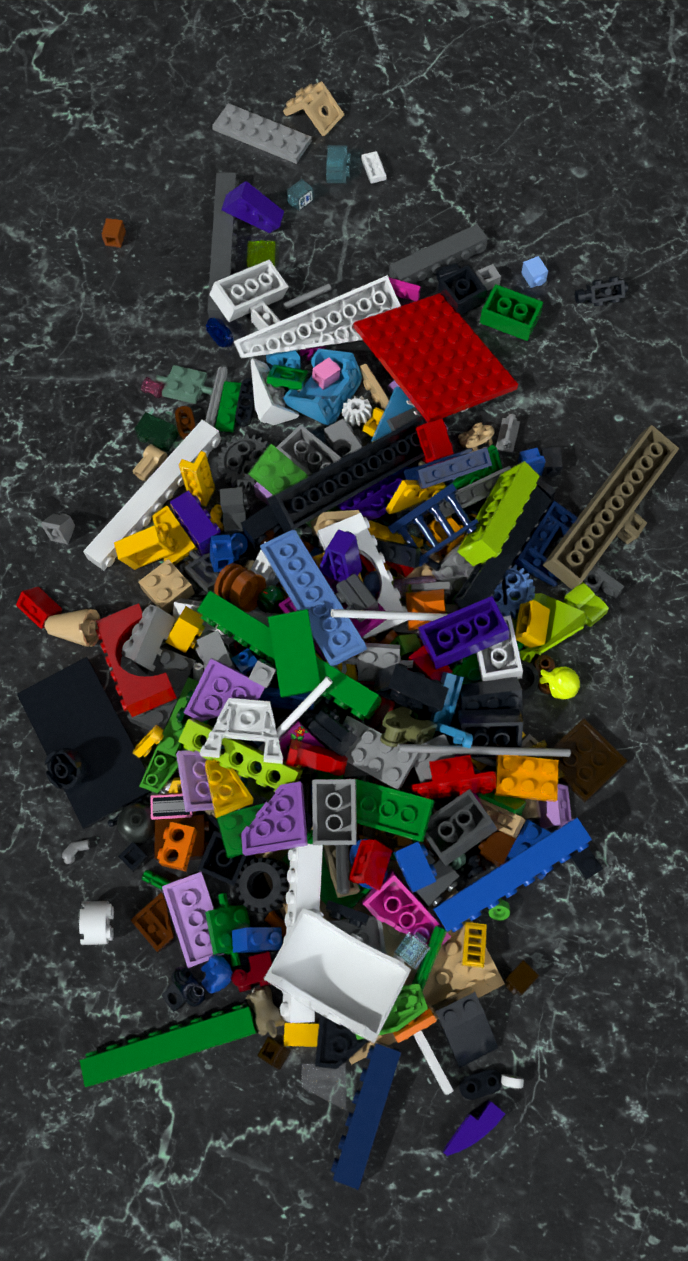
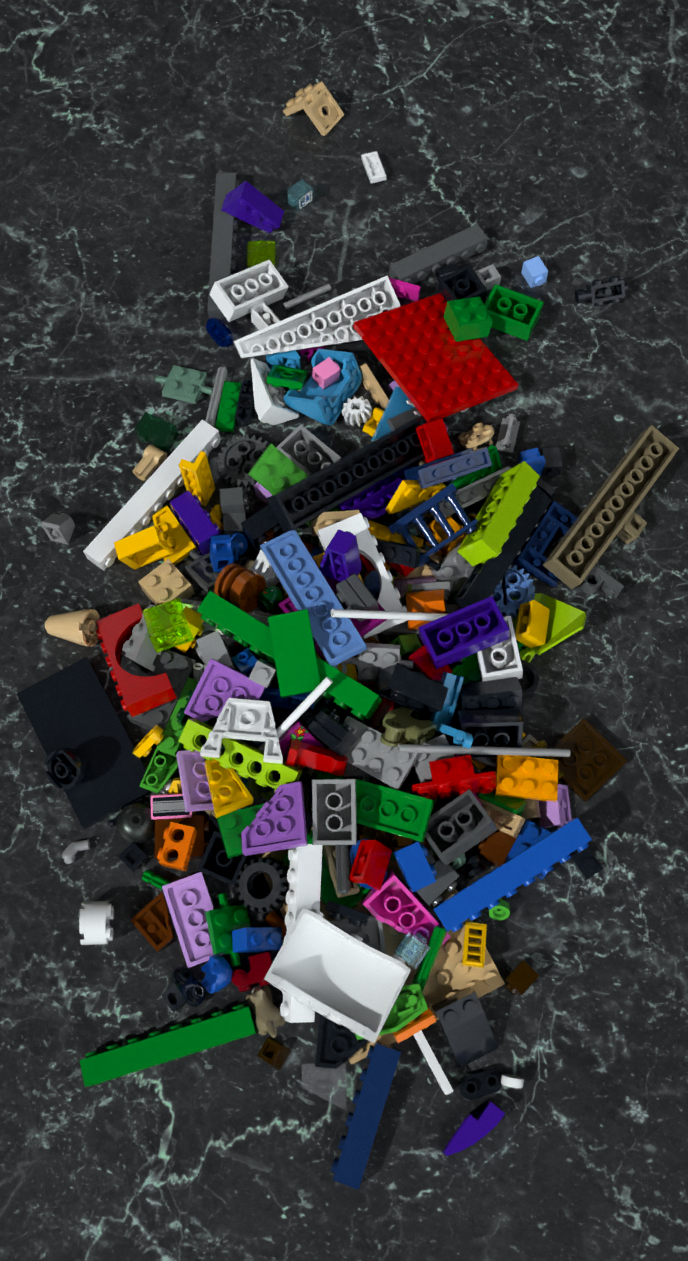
red panel [16,587,62,629] -> none
dark orange brick [101,218,126,248] -> none
clear pink bush [141,377,165,398] -> none
reddish brown plate [175,406,196,439] -> none
light grey plate [212,103,312,164] -> none
yellow tile [284,1023,319,1047] -> none
light grey arch [324,419,363,457] -> none
clear light blue brick [326,145,351,183] -> none
dark orange tile [380,629,398,644] -> none
reddish brown plate [534,655,555,694] -> none
neon yellow hat [539,666,580,699] -> none
lime brick [563,582,609,627] -> none
none -> clear neon green bracket [143,598,194,653]
none -> green brick [444,296,493,342]

